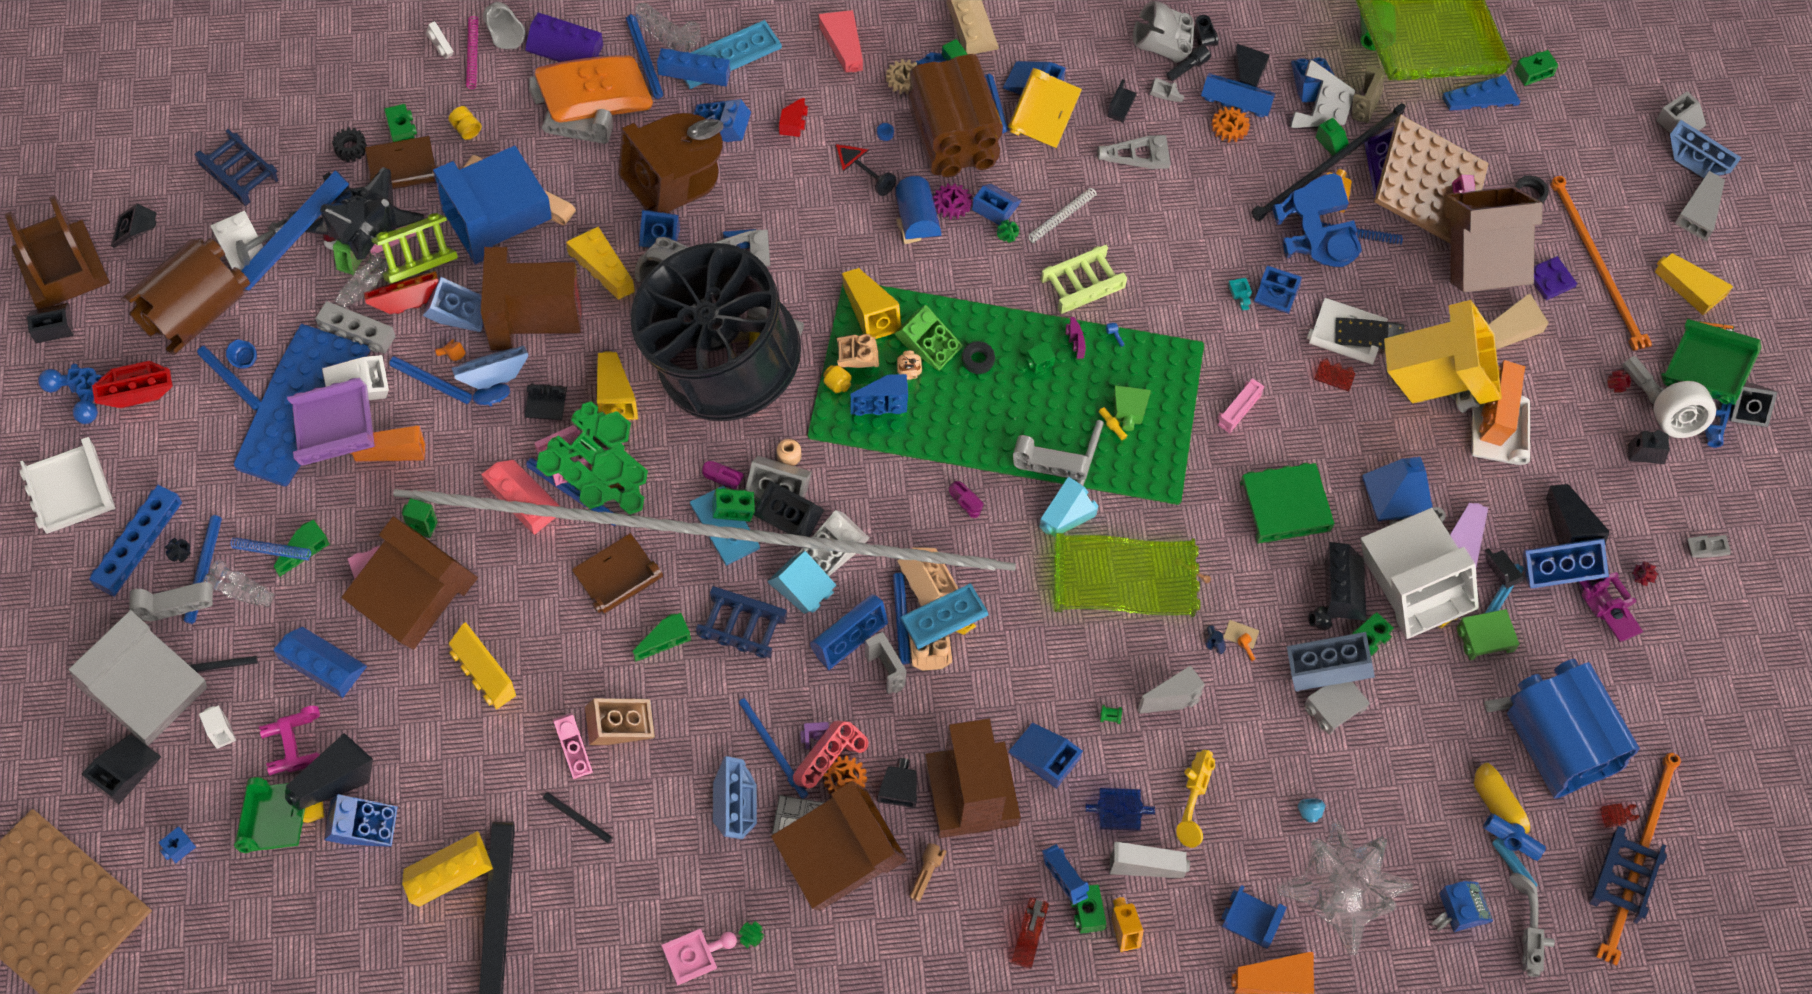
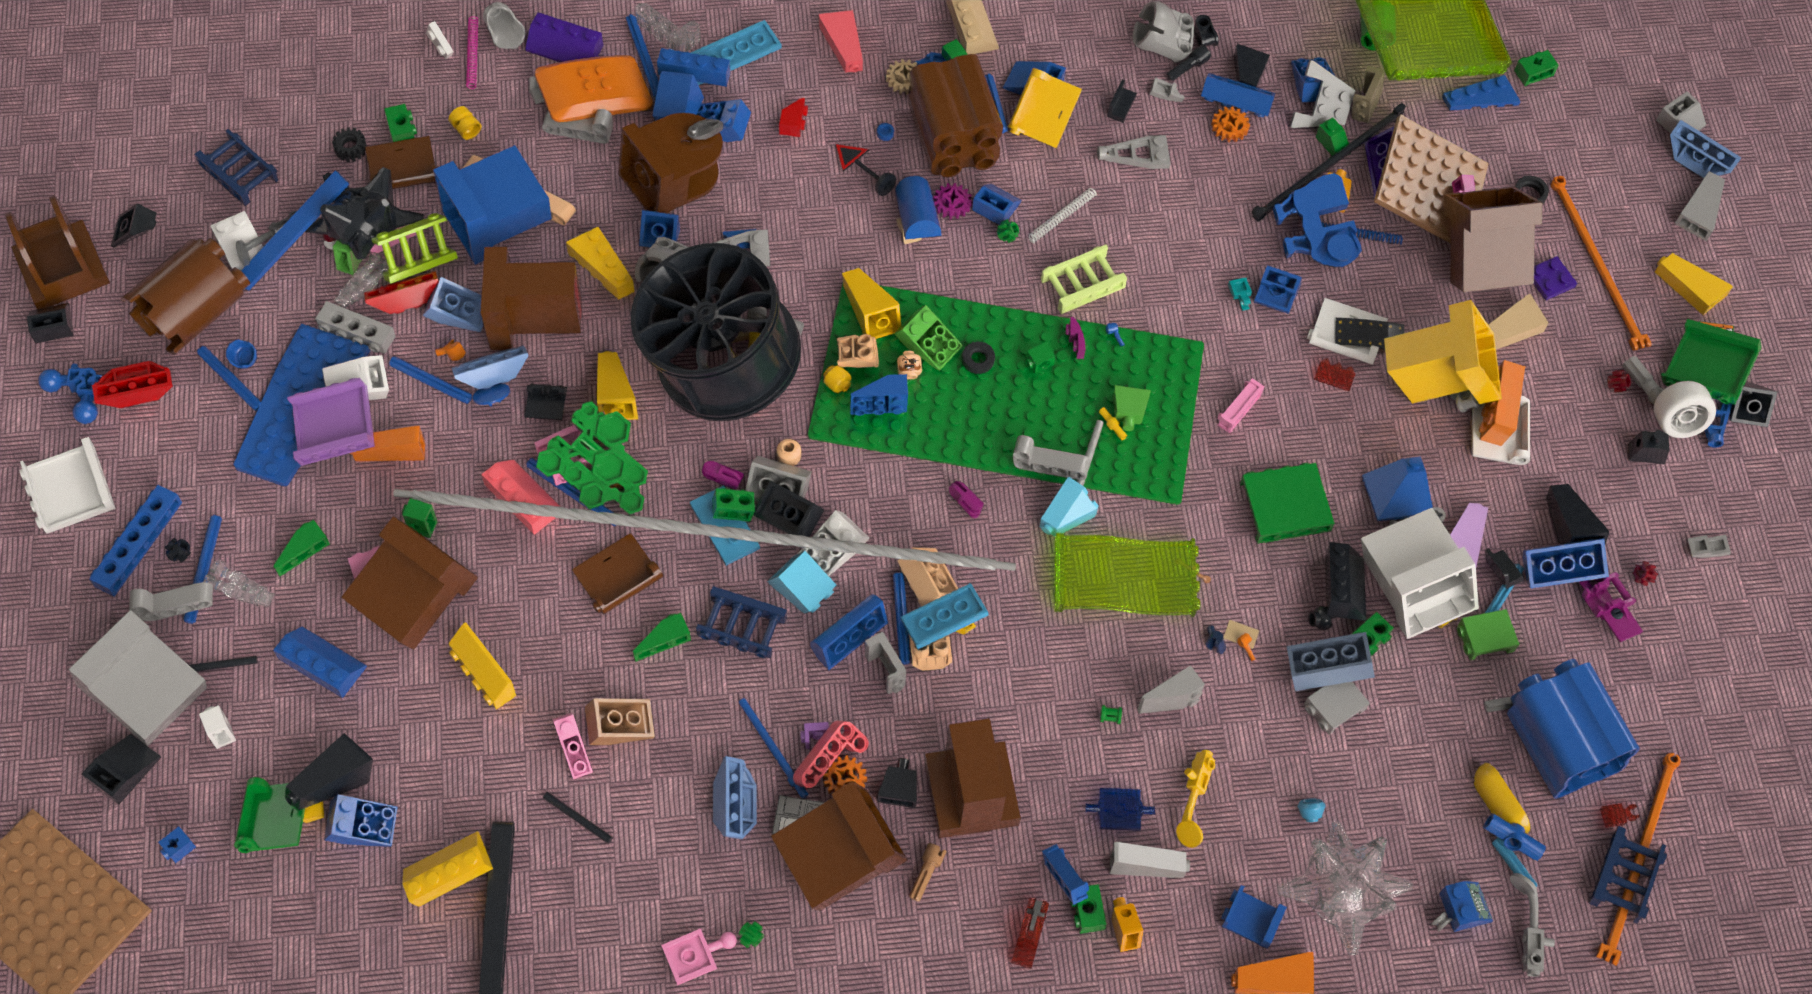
blue piece [231,537,311,561] -> none
dark pink connector [259,706,320,776] -> none
blue slope [1008,722,1083,789] -> none
none -> blue slope [652,71,704,121]

